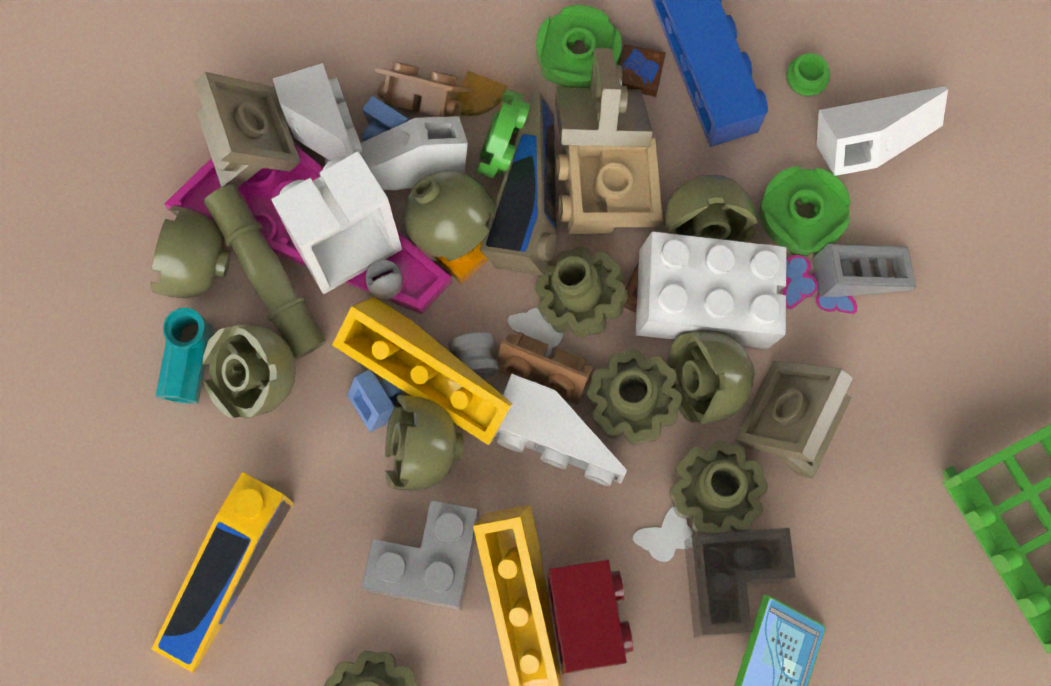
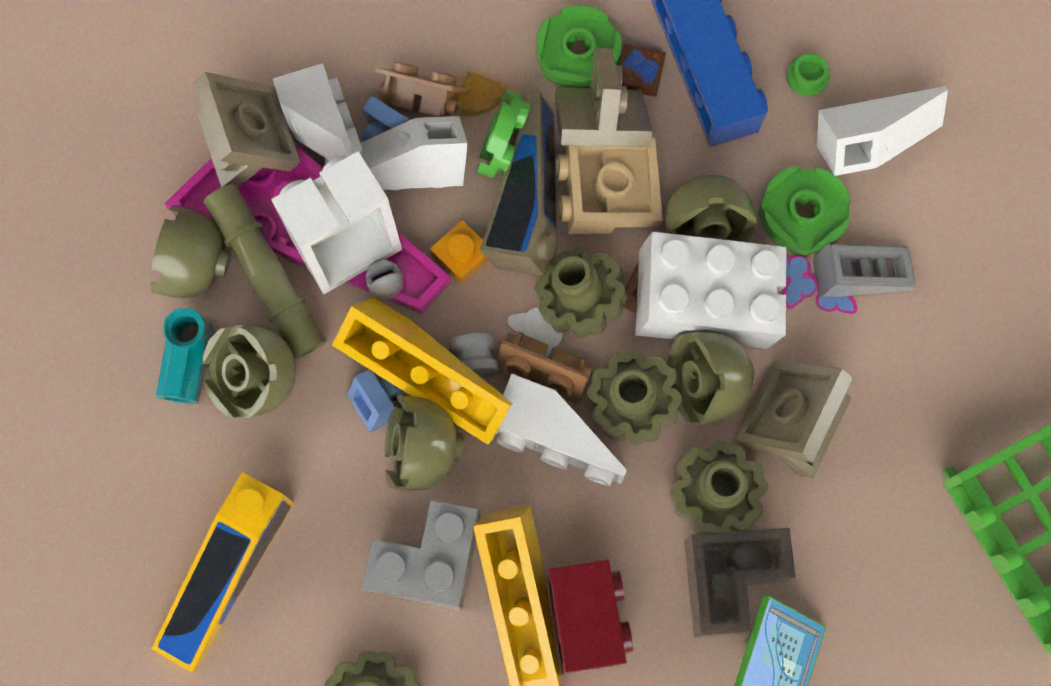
olive cylinder [403,170,496,261] -> none
white sticker [633,506,693,562] -> none

